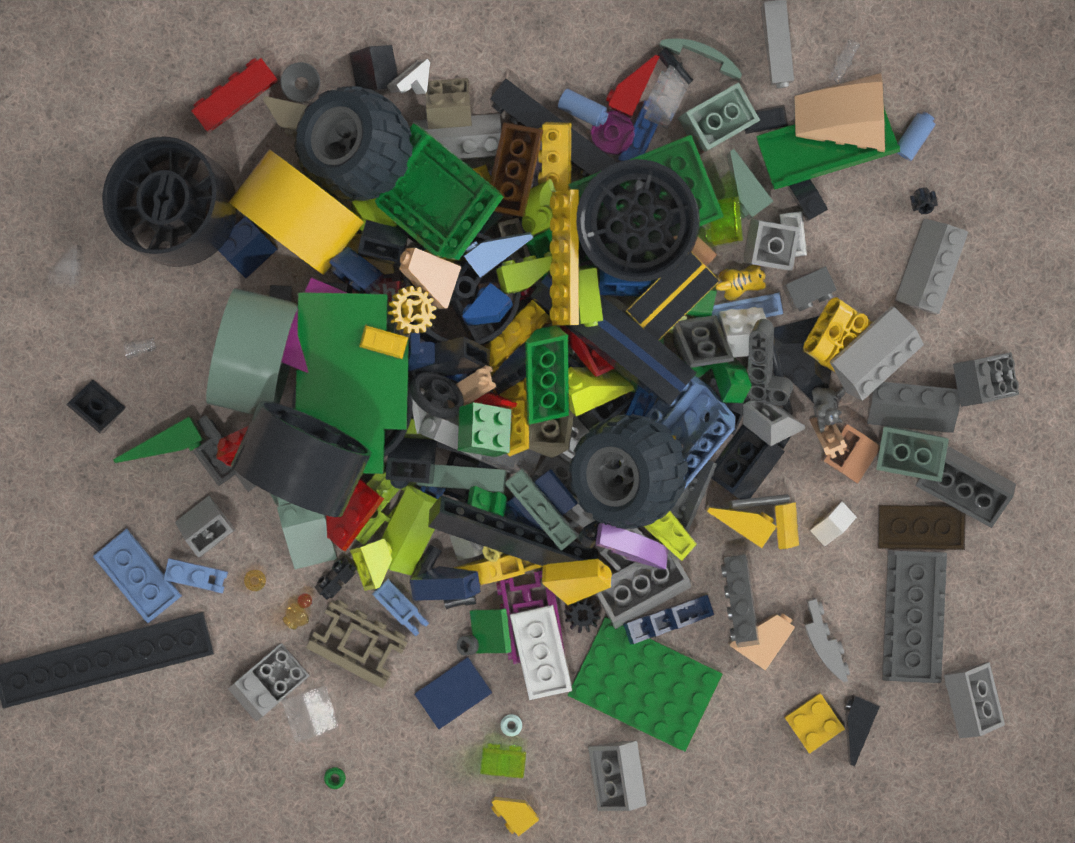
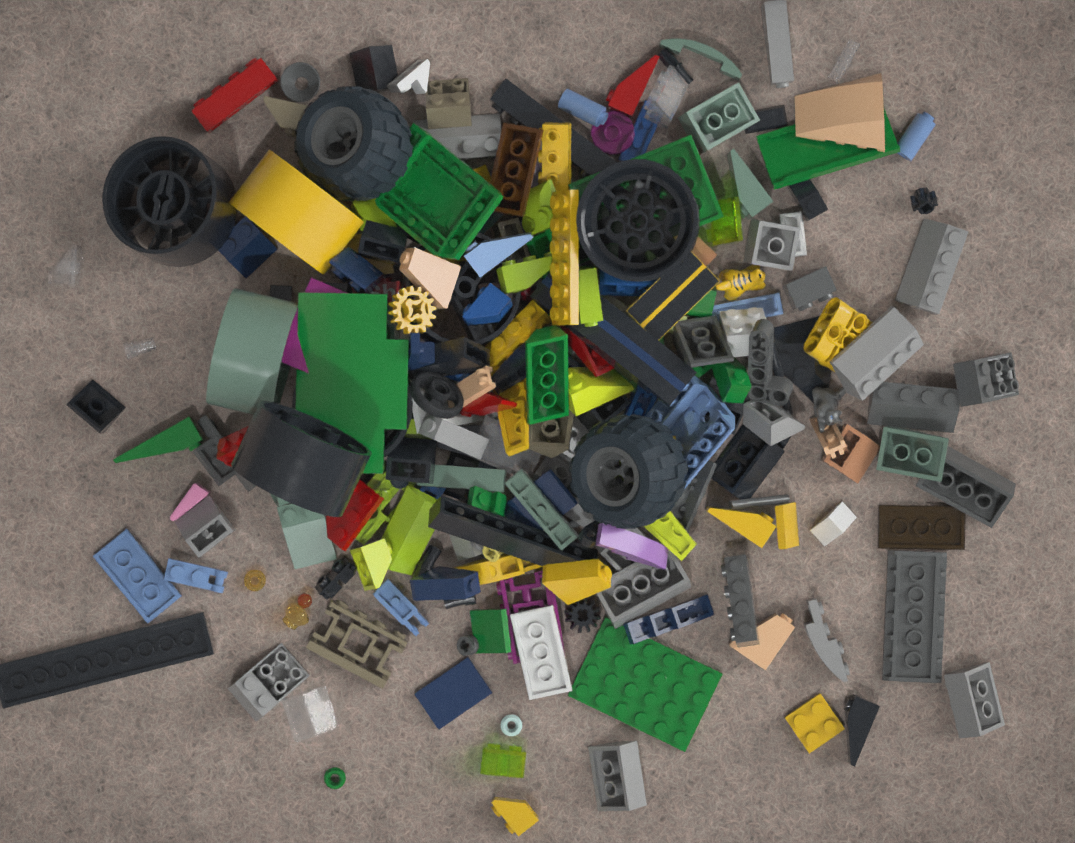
yellow tile [359,325,409,359] -> none
brick [457,402,511,457] -> none
none -> bright pink slope [170,483,210,521]

